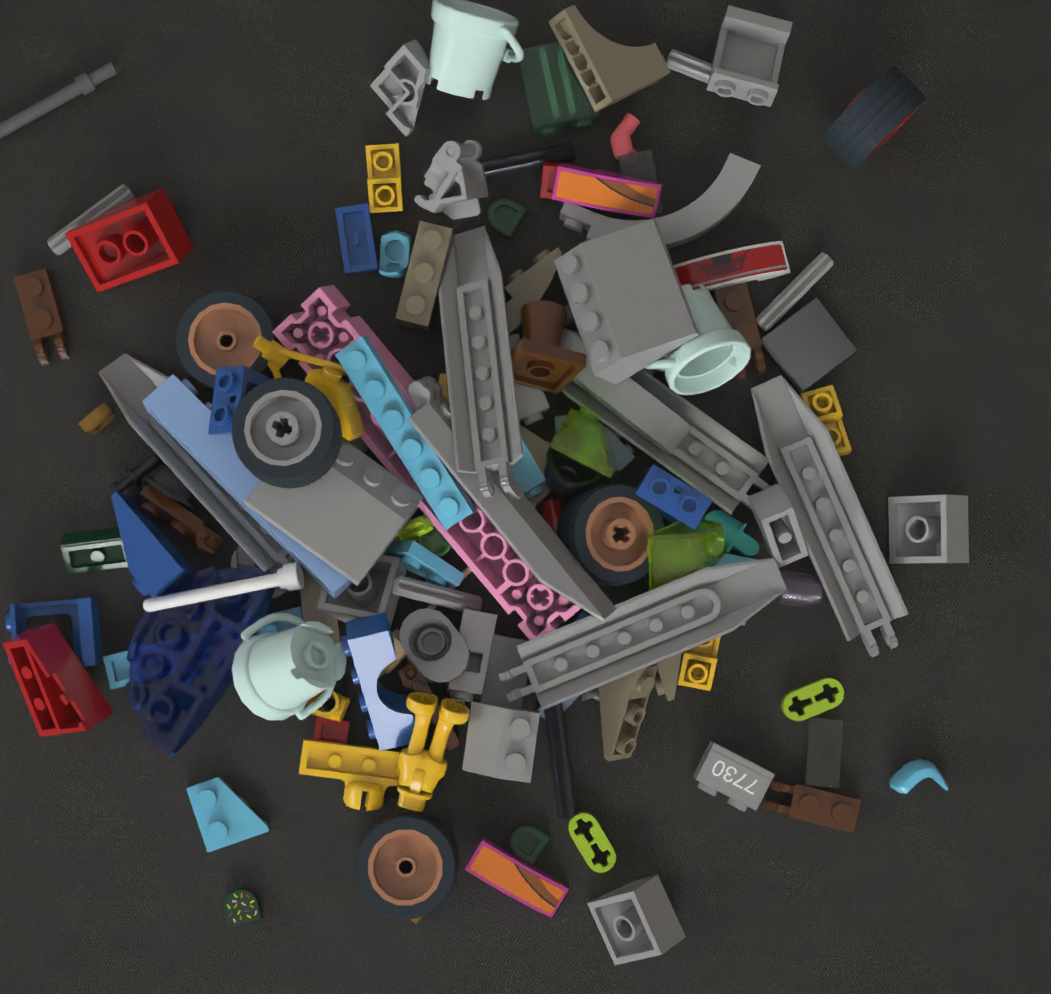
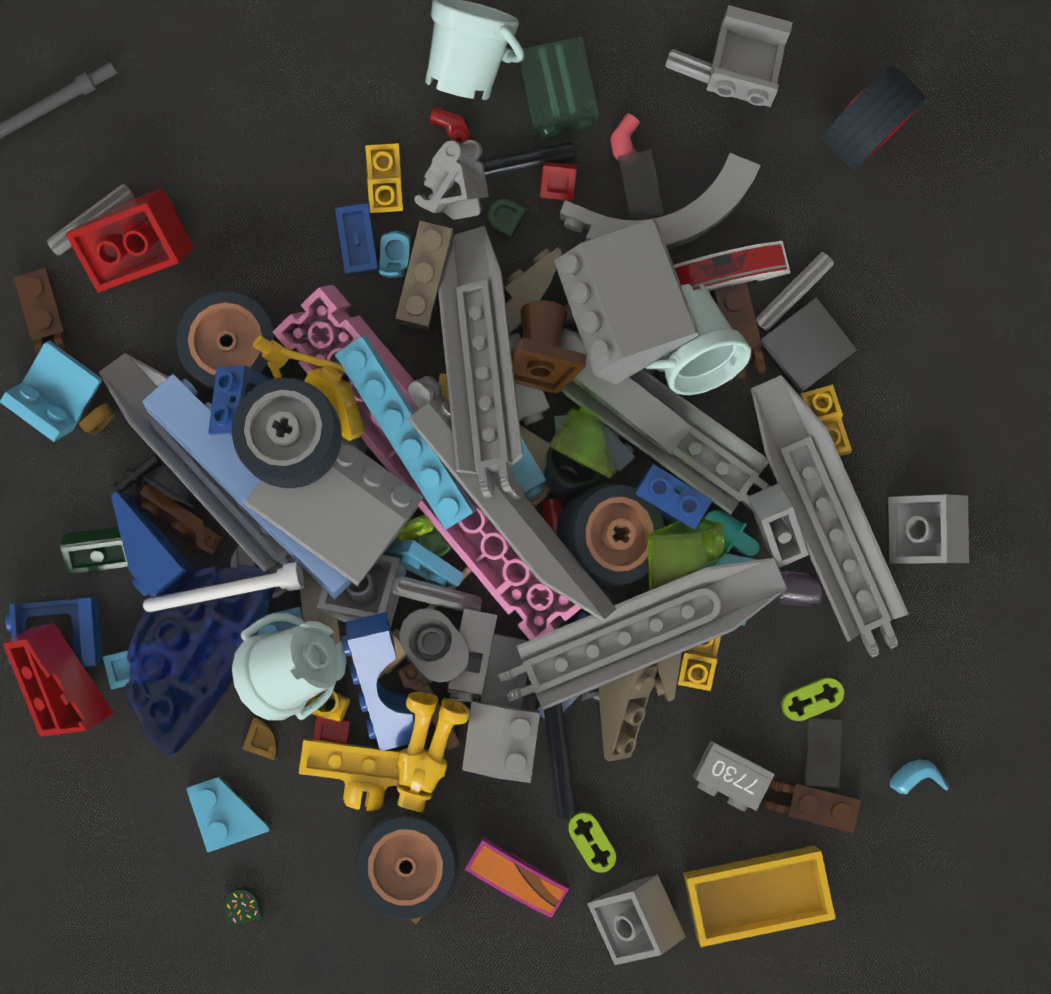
light grey slope [370,39,430,137] -> none
dark green tile [510,824,550,866] -> none
dark tan arch [548,4,671,112] -> none
slope [551,163,663,218] -> none
none -> medium azure bracket [0,341,102,442]
none -> pearl gold tile [242,717,277,760]
none -> red arm [430,107,471,144]
none -> yellow piece [683,845,836,947]

